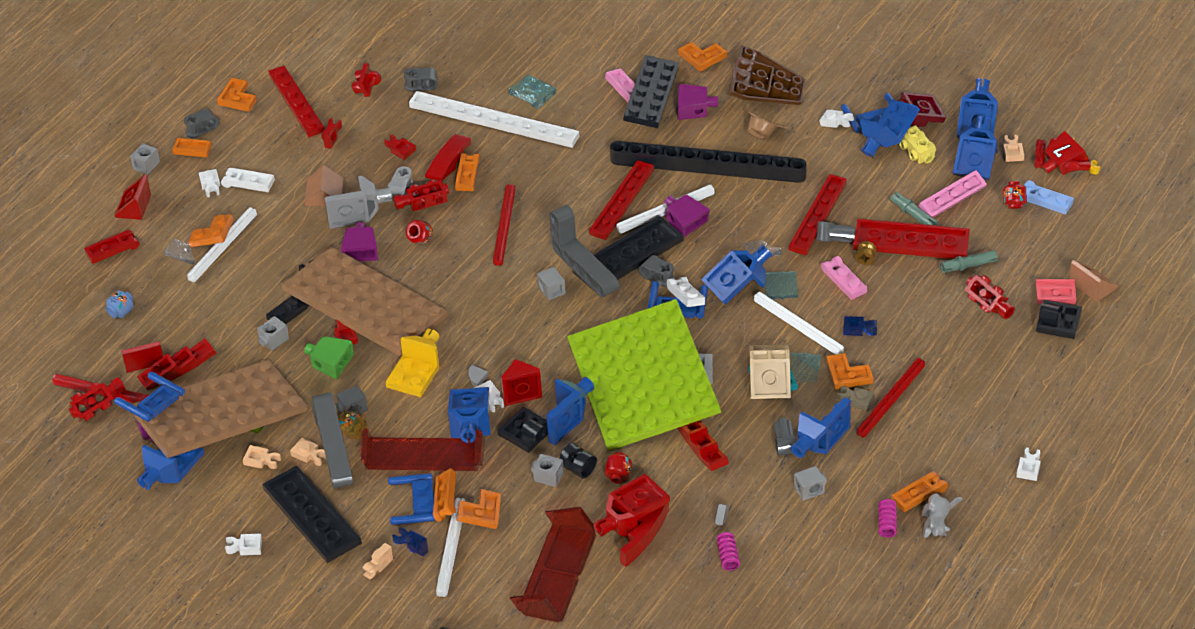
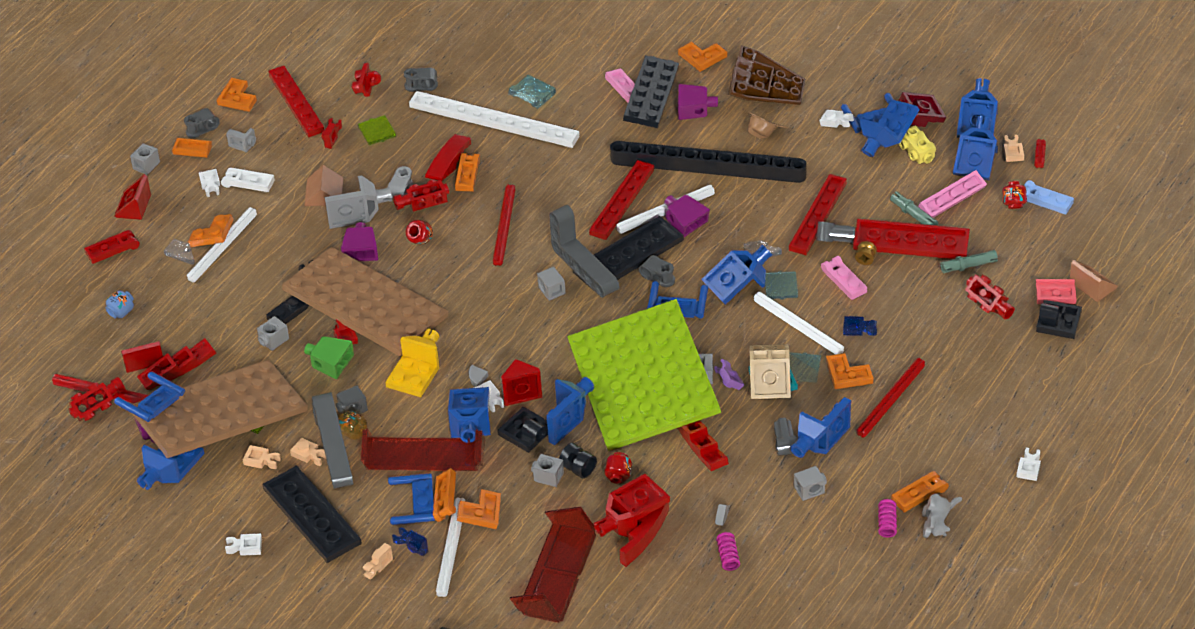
red plate [384,135,416,160] -> none
white plate [667,277,705,307] -> none
dark tan plate [837,386,874,411] -> none
red torso [1041,131,1101,175] -> none
none -> light grey bracket [226,128,256,152]
none -> clear neon green piece [358,115,396,145]
none -> medium lavender plate [714,359,744,390]

